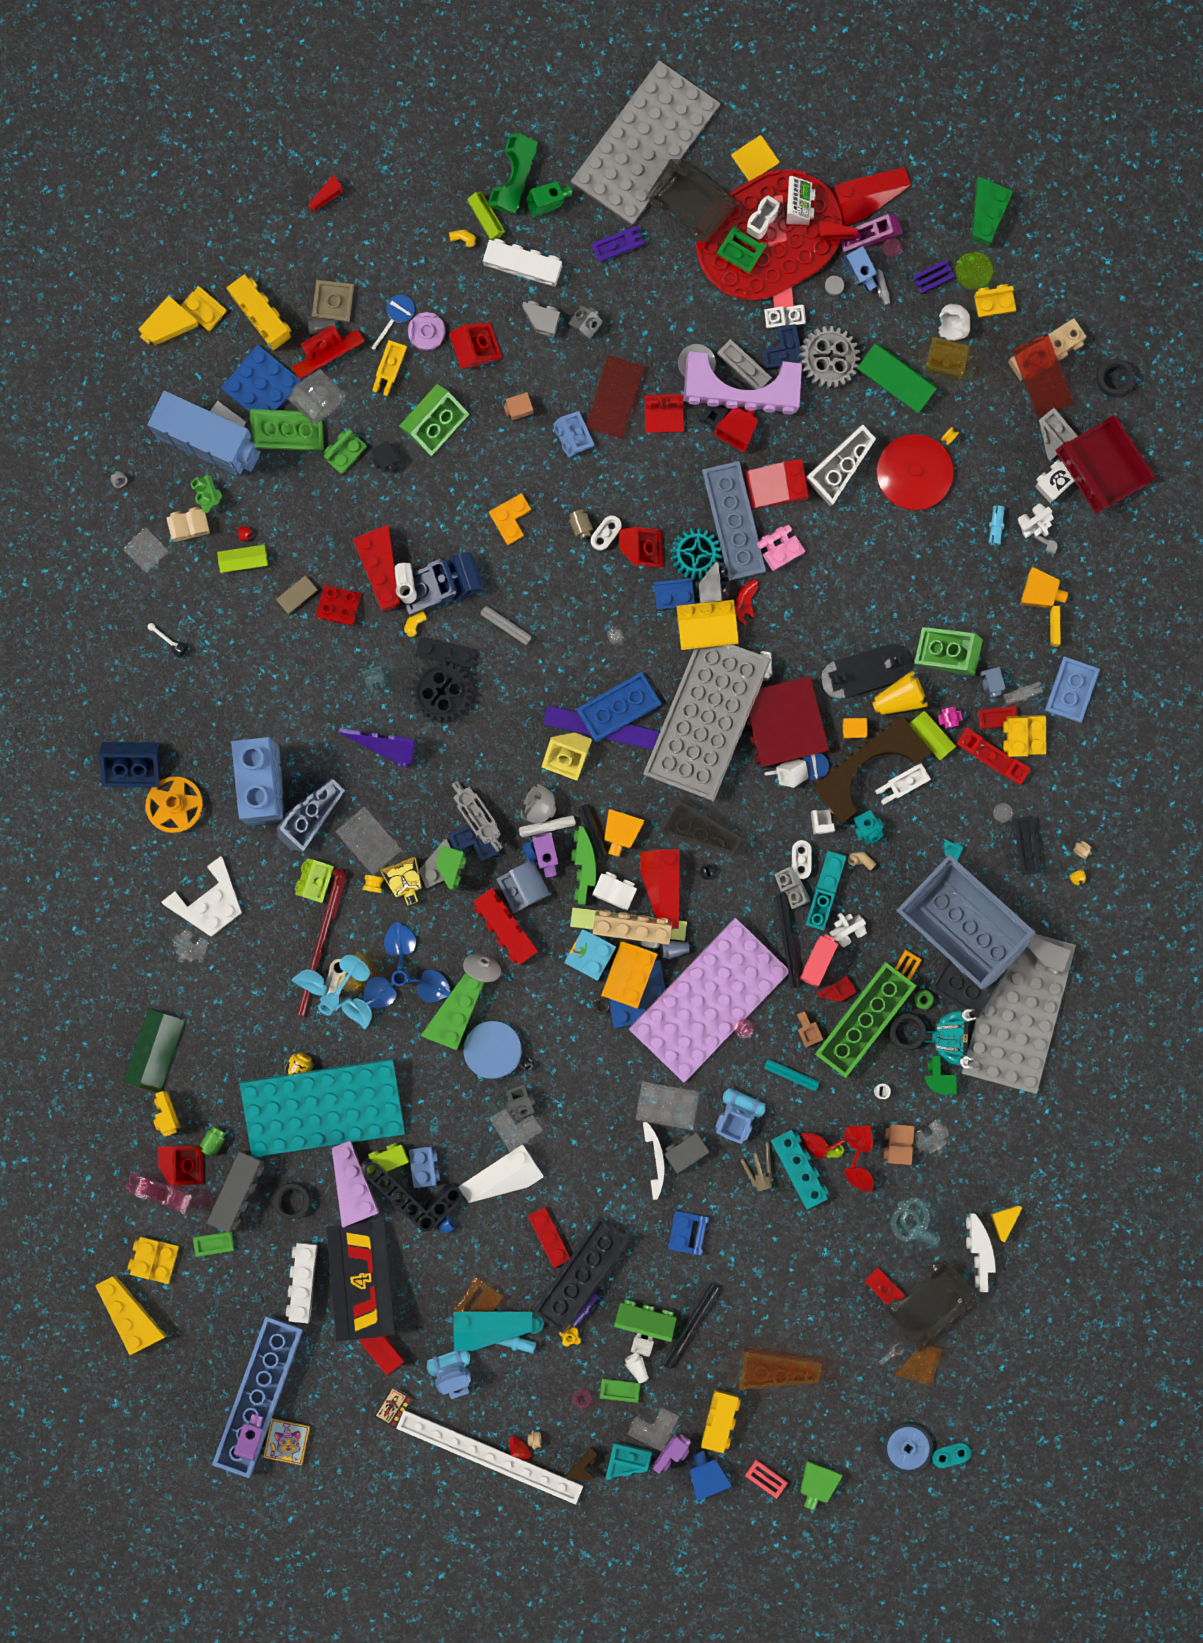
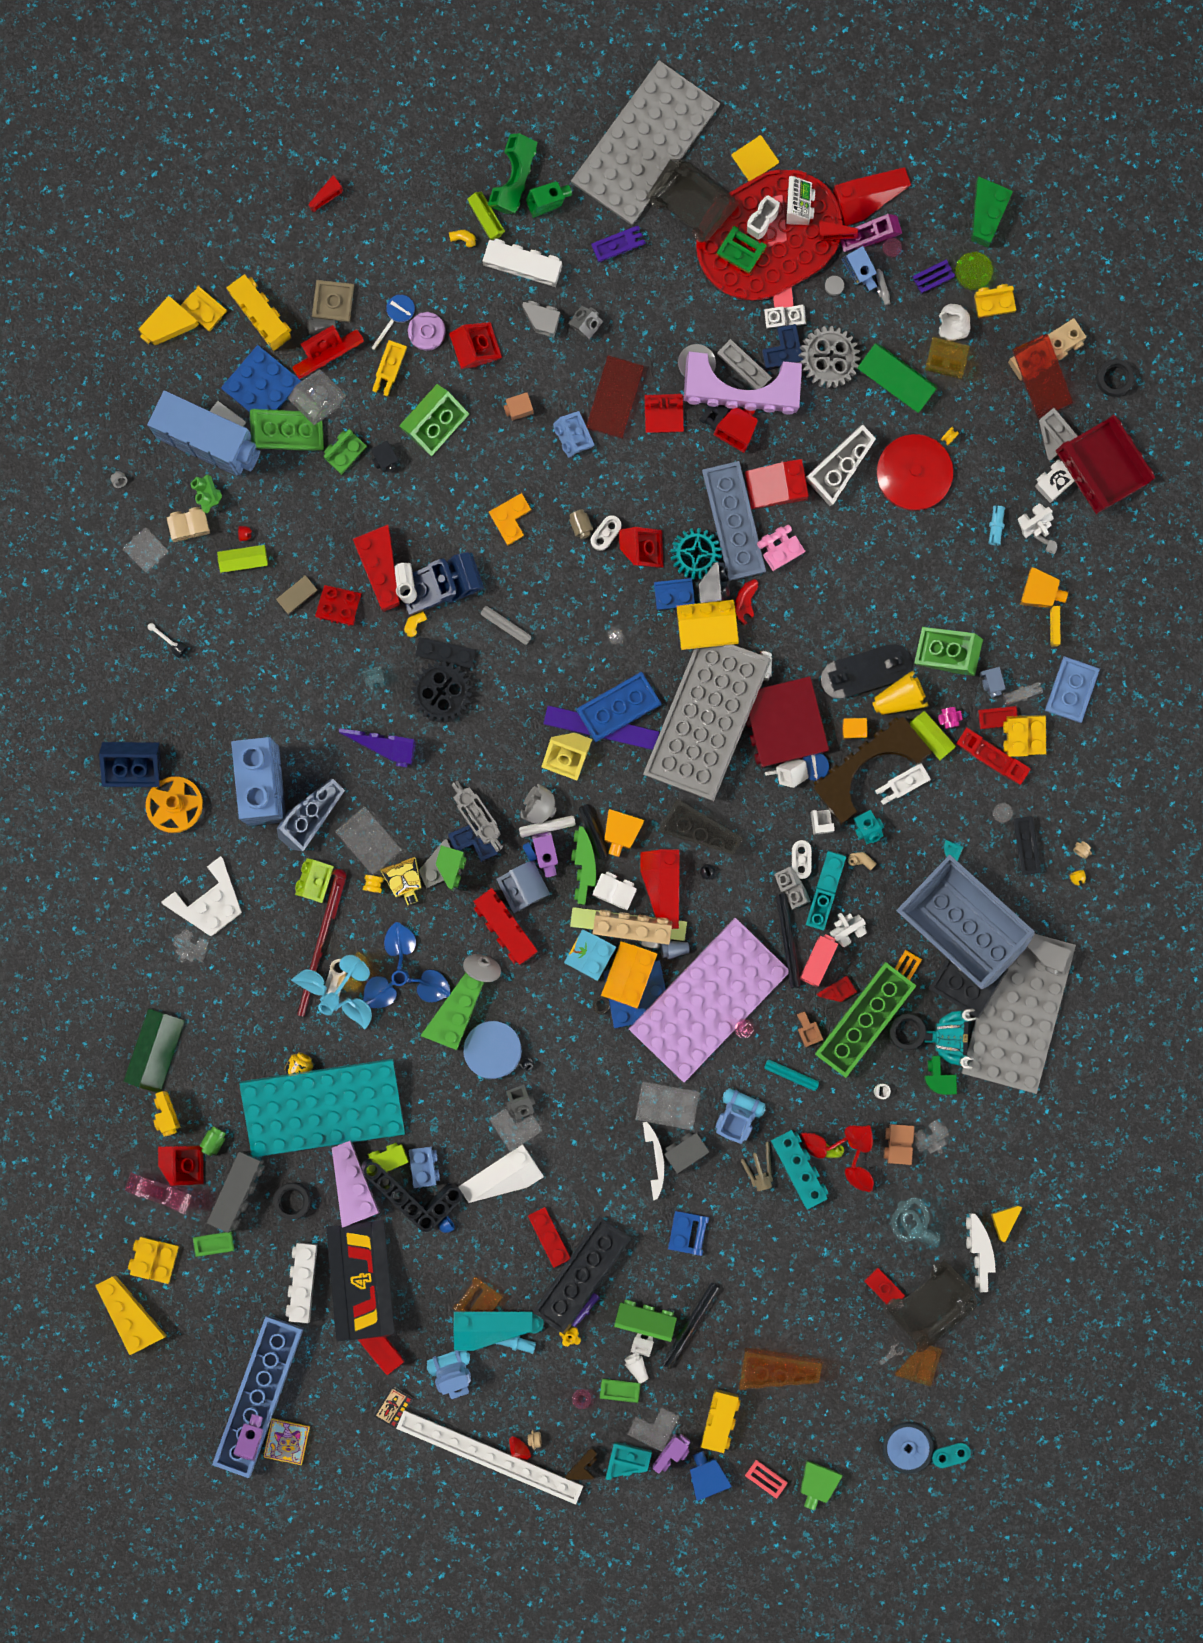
bright green plate [915,990,934,1009] -> none

